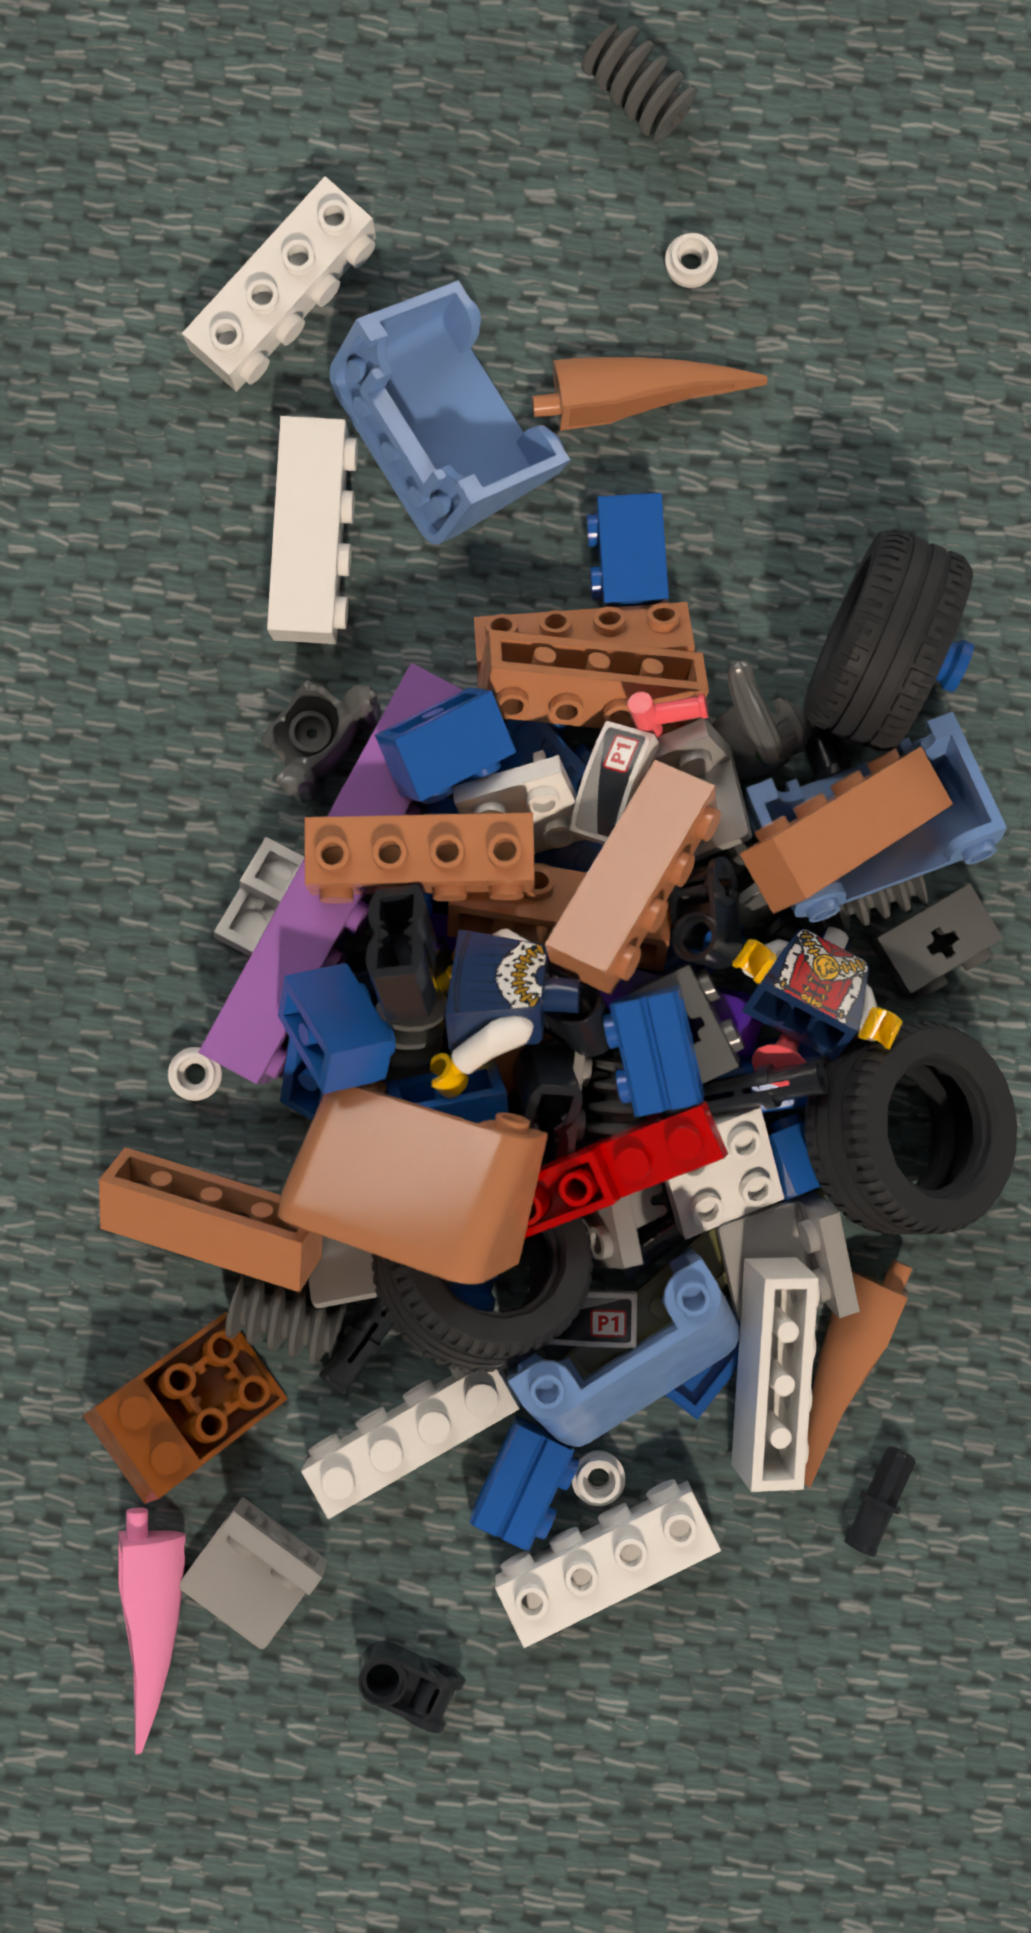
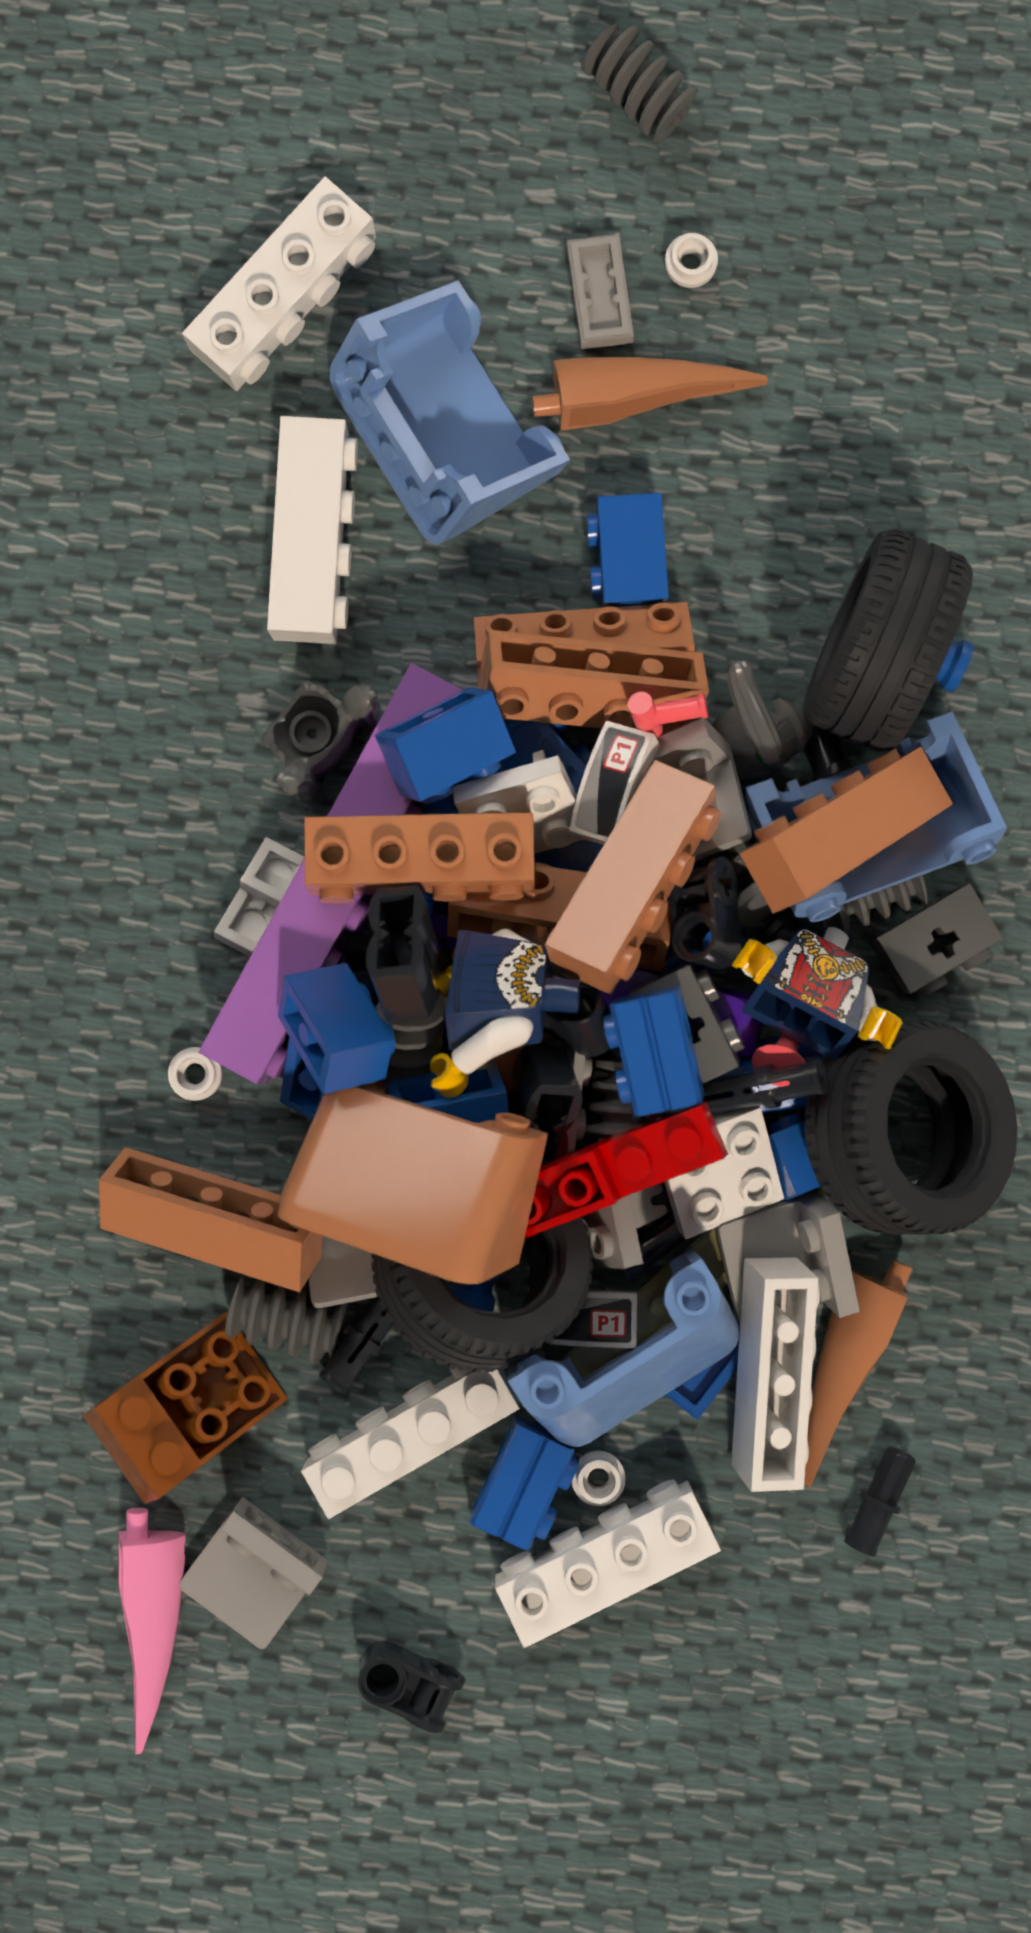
none -> light grey plate [566,233,634,350]

